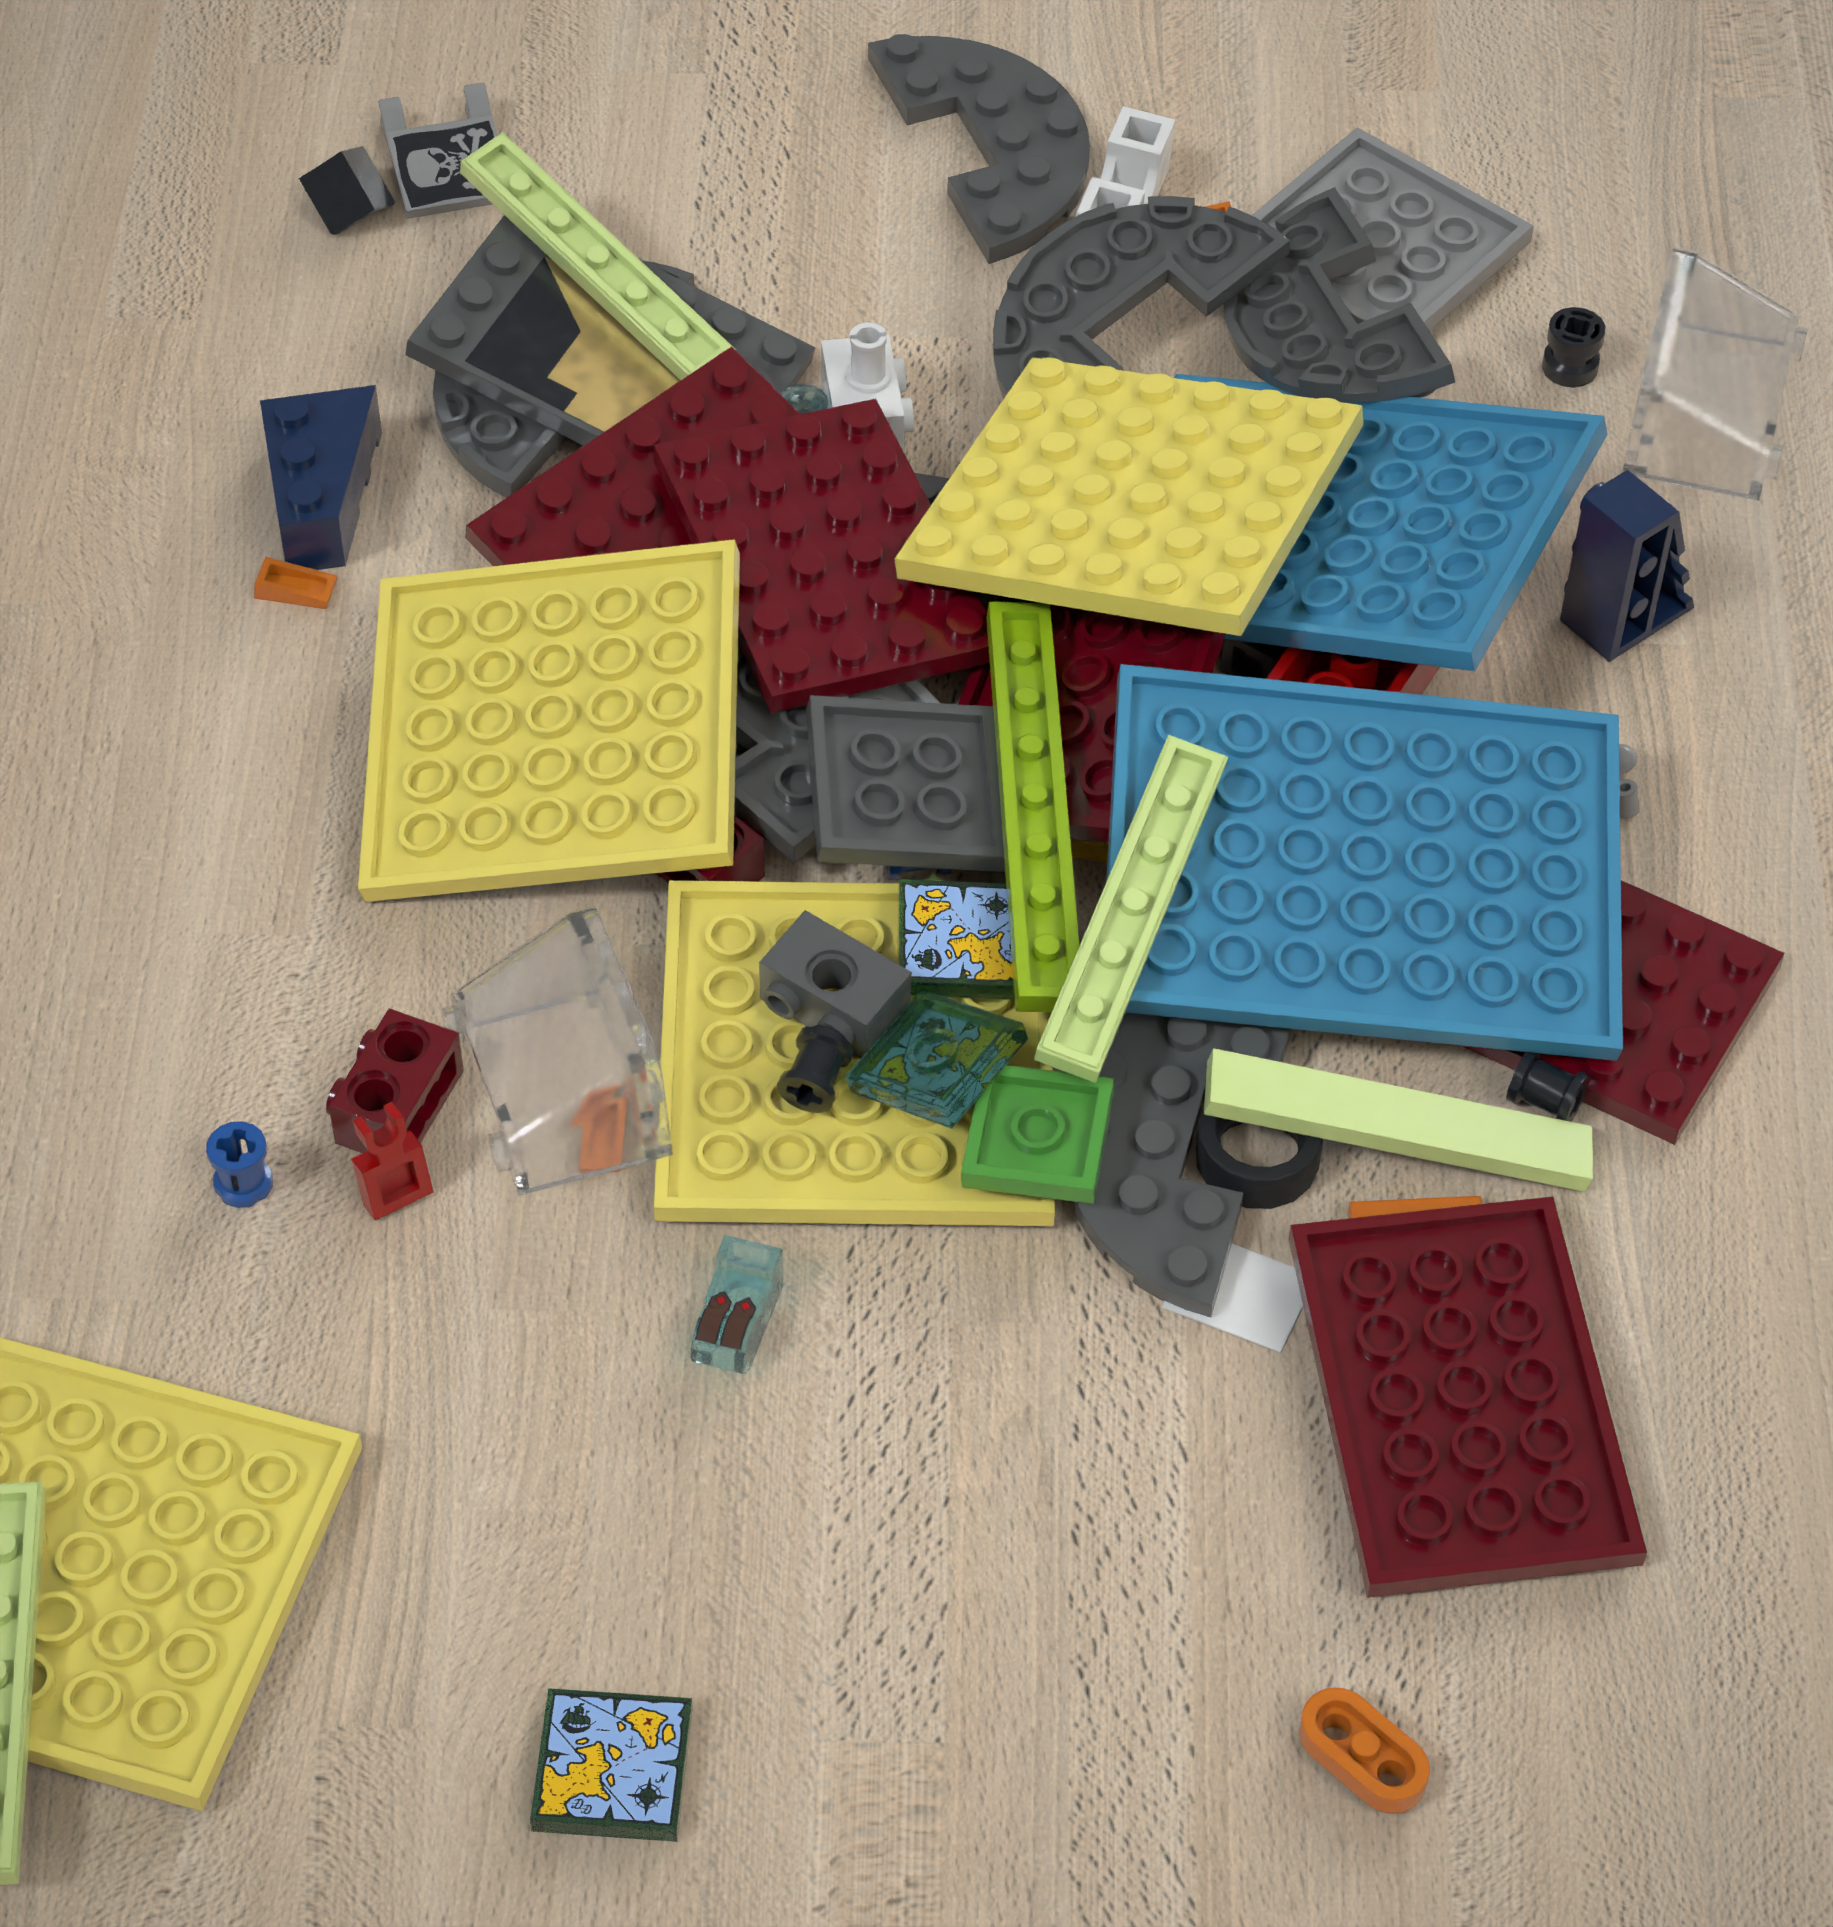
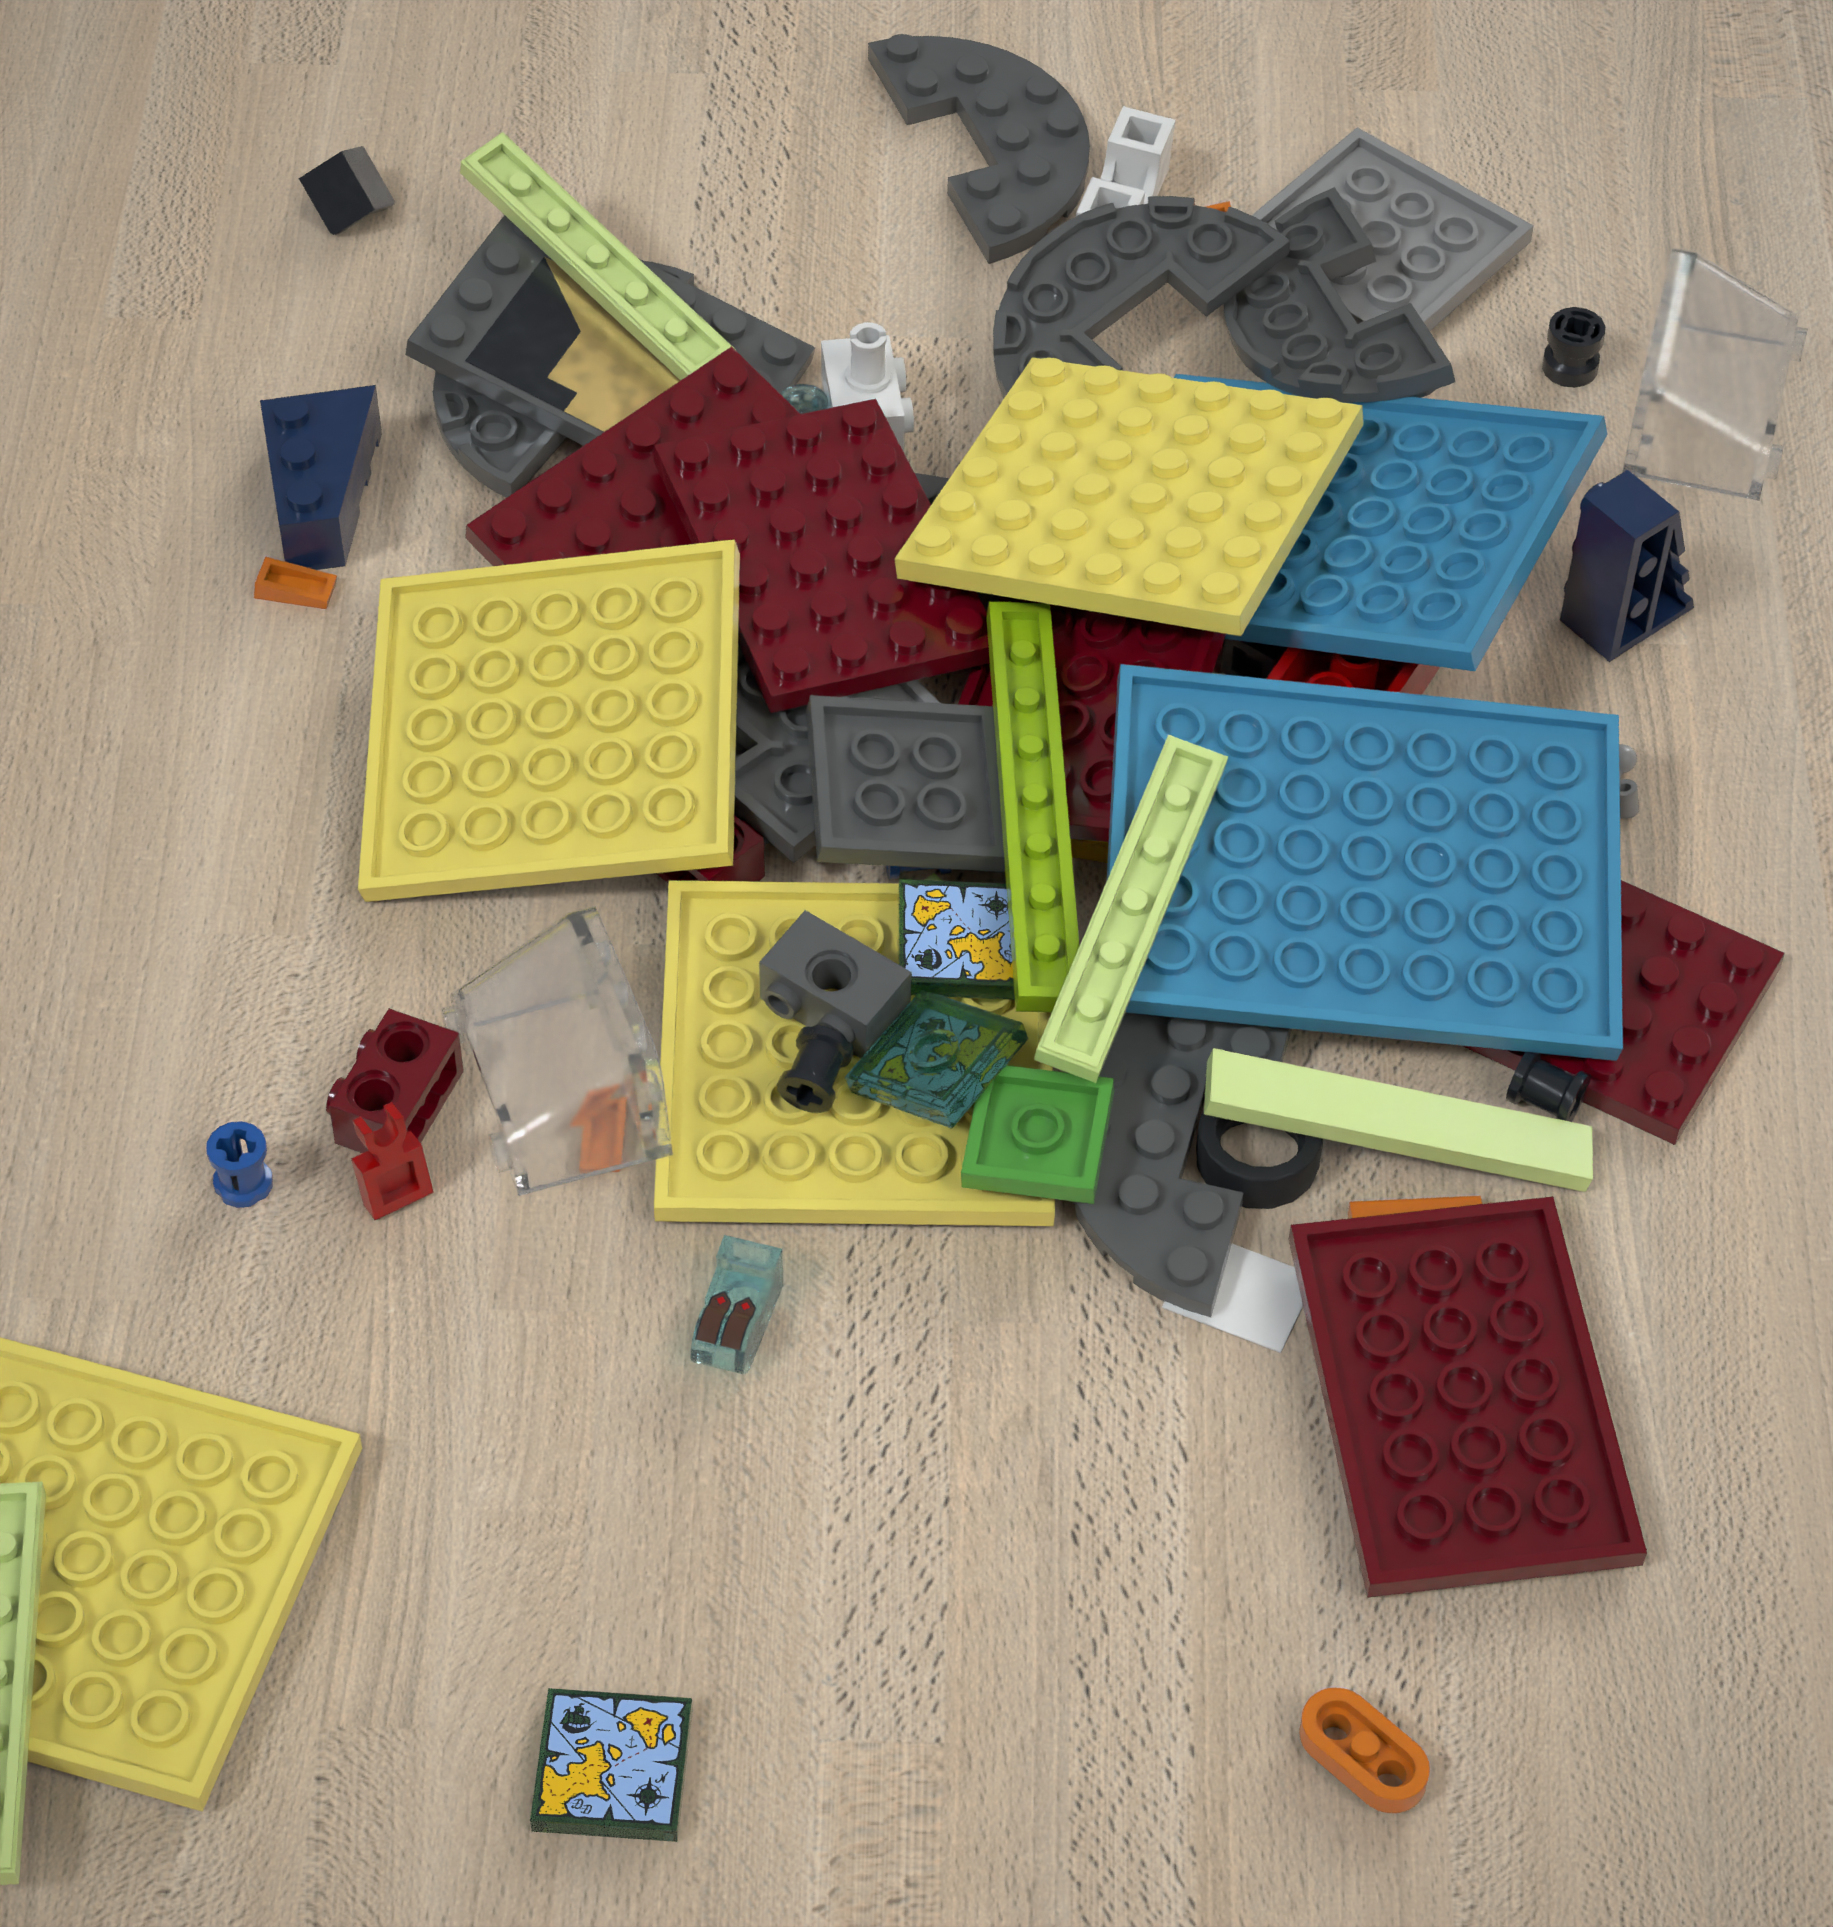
flag [378,83,498,219] -> none

